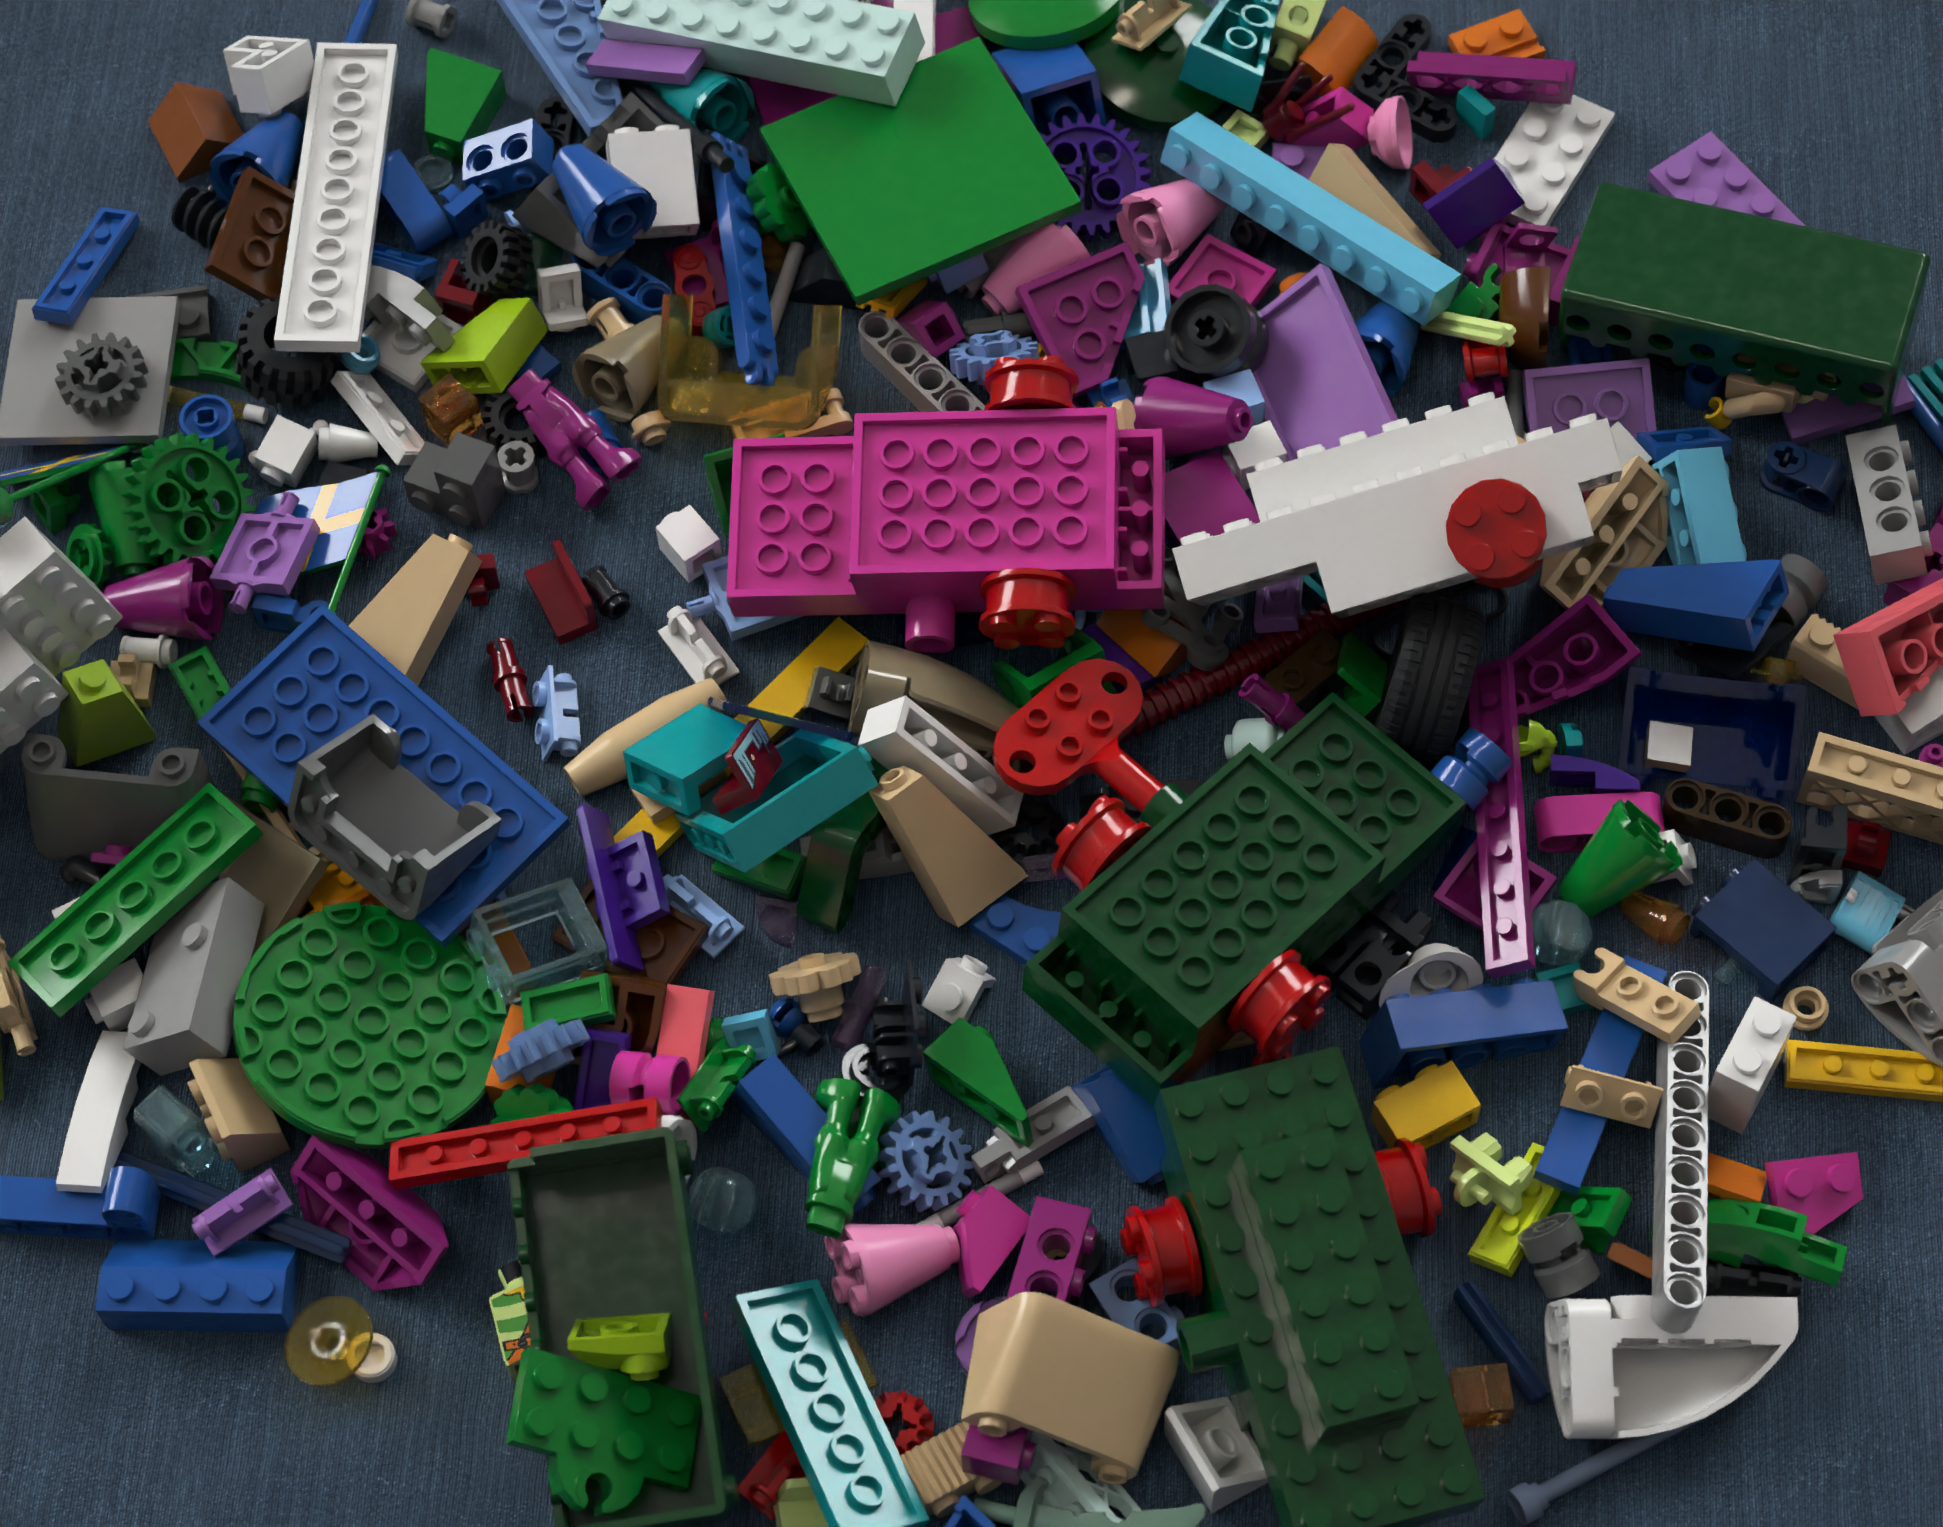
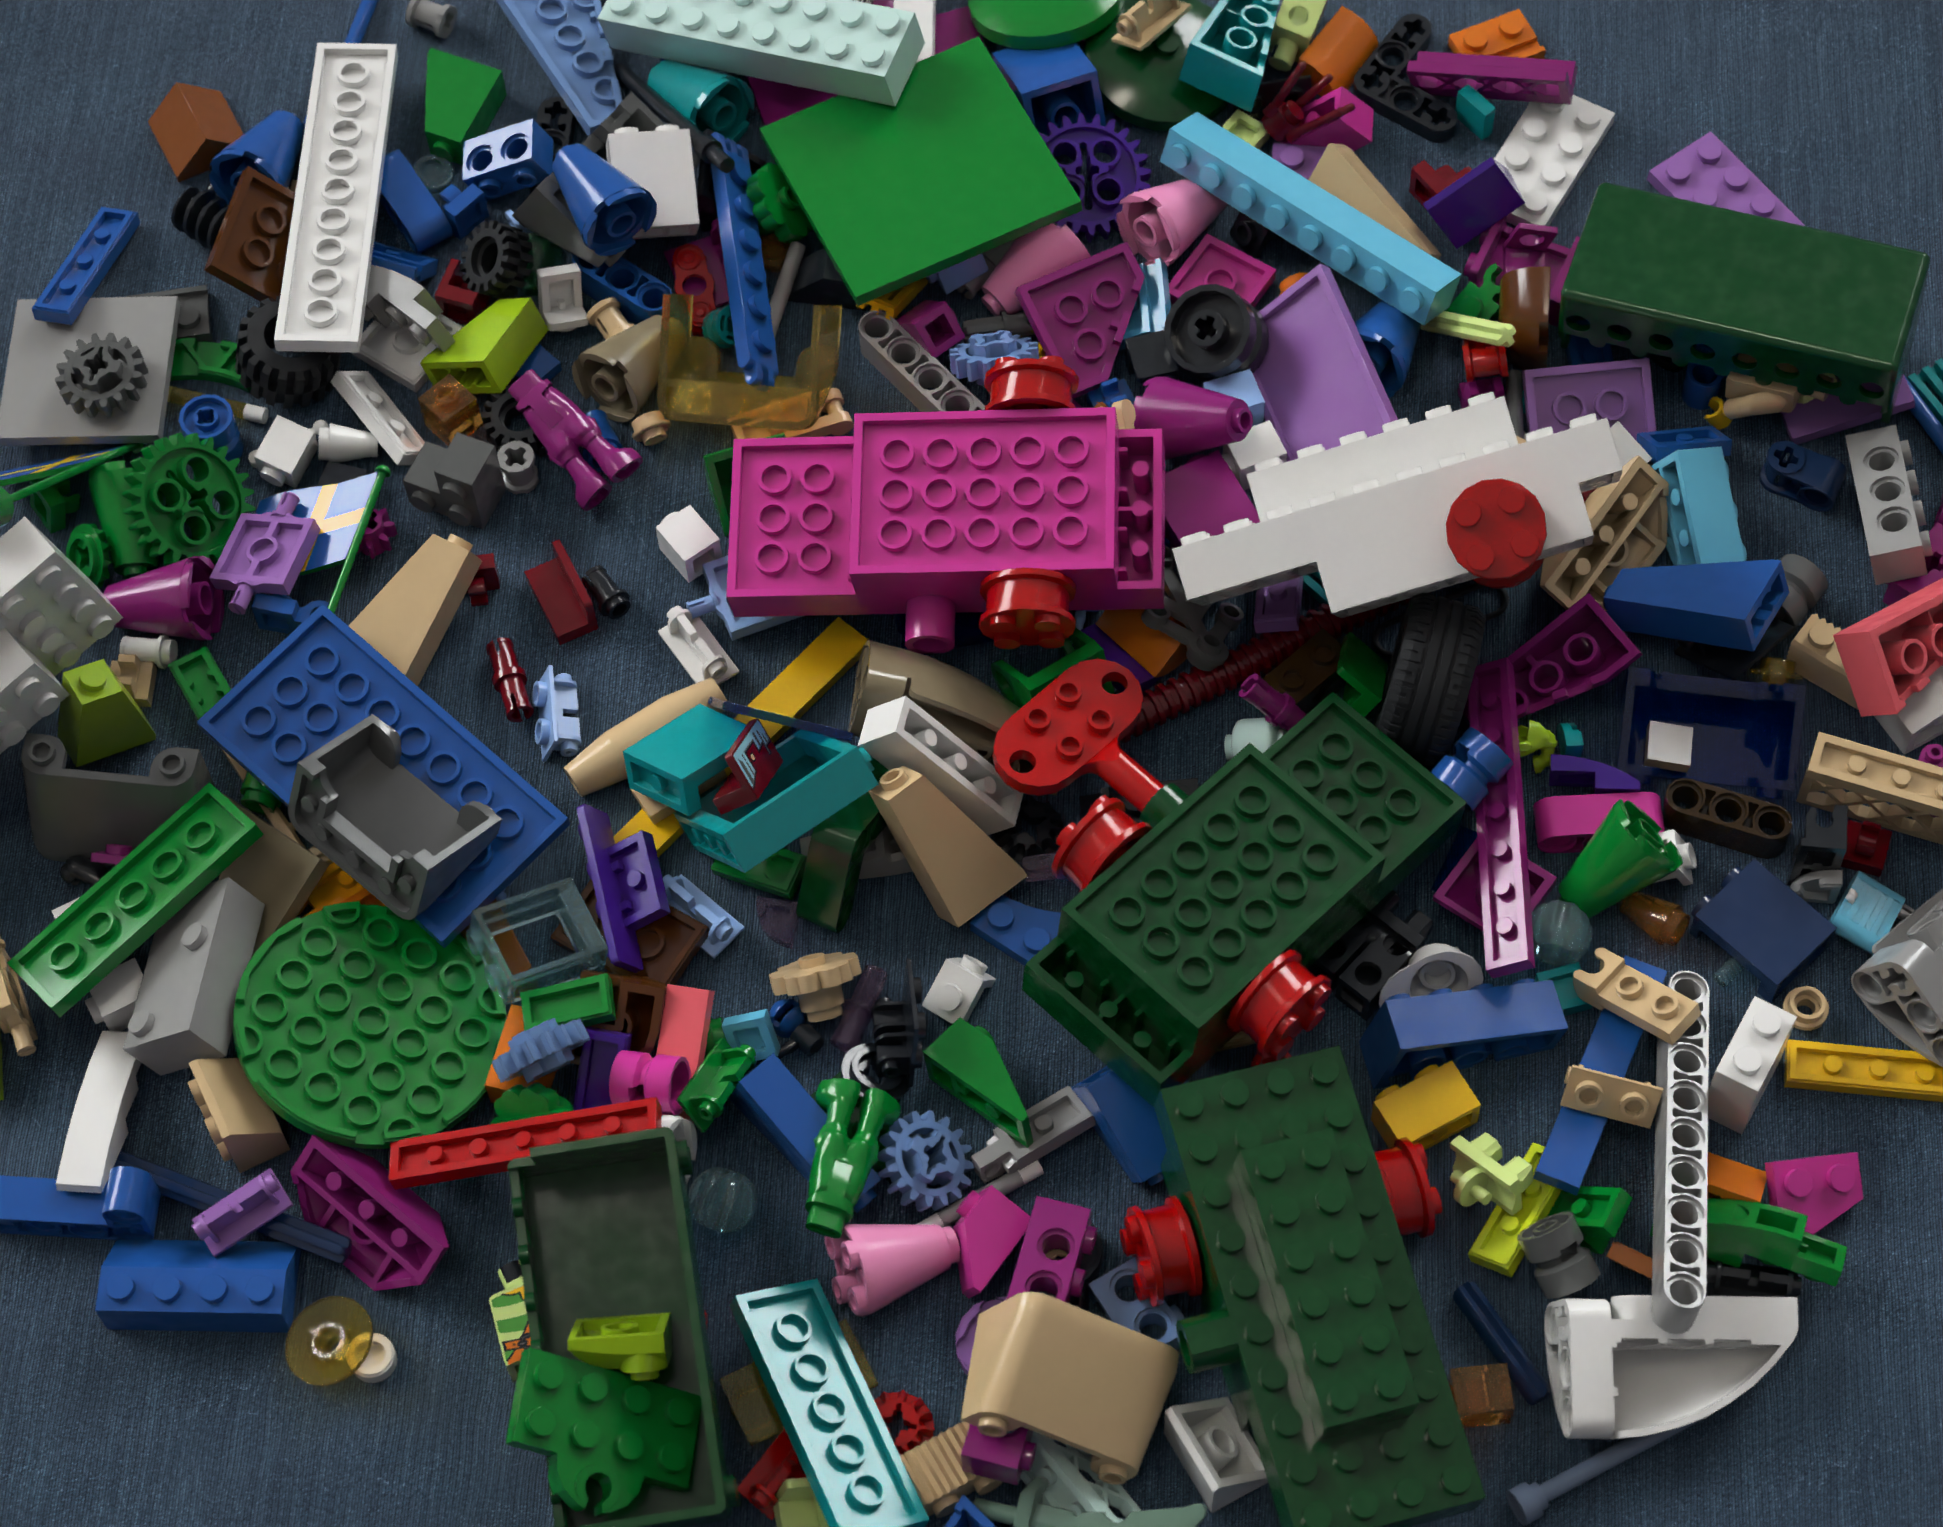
clear light blue brick [134,1086,217,1176] -> none
white brick [223,36,314,118] -> none
medium azure plate [340,334,380,374] -> none
medium lavender tile [585,39,707,85] -> none
dark grey tile [804,666,856,722] -> none
bright pink piece [1368,96,1413,170] -> none

